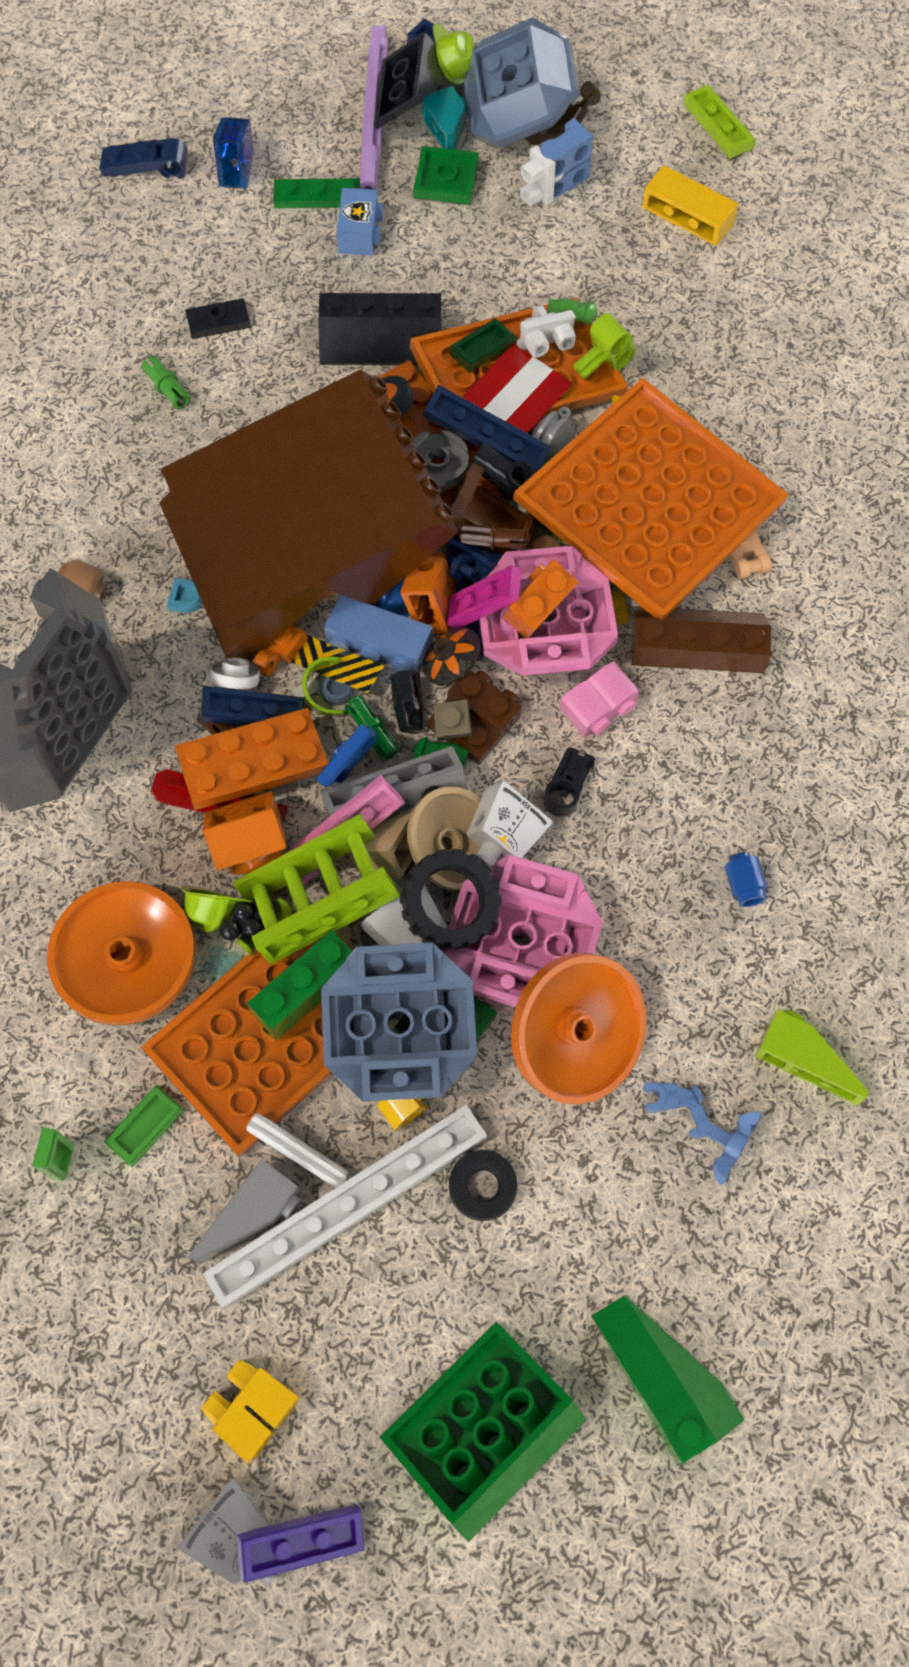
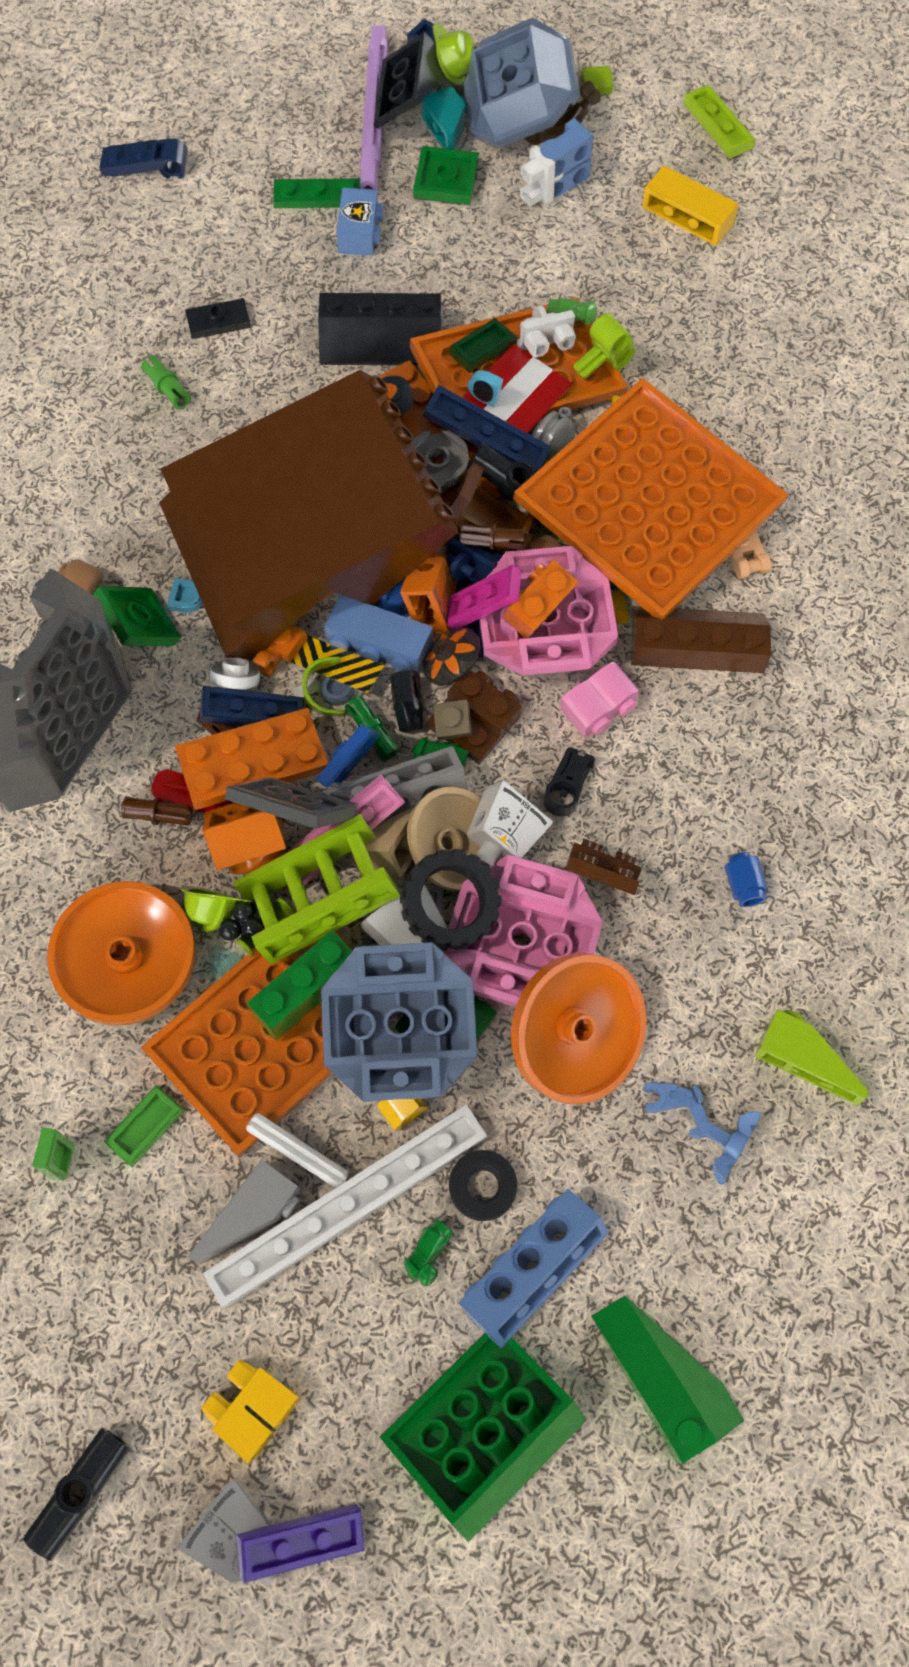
clear blue torso [213,117,254,189] -> none
none -> black piece [22,1427,131,1561]
none -> green plate [93,586,181,646]
none -> reddish brown axle [121,796,193,826]
none -> dark grey tile [225,777,358,829]
none -> green arm [404,1218,454,1286]
none -> medium blue brick [459,1189,609,1348]
none -> medium azure tile [468,371,503,407]
none -> reddish brown plate [564,838,642,895]
none -> lime tile [582,66,613,95]

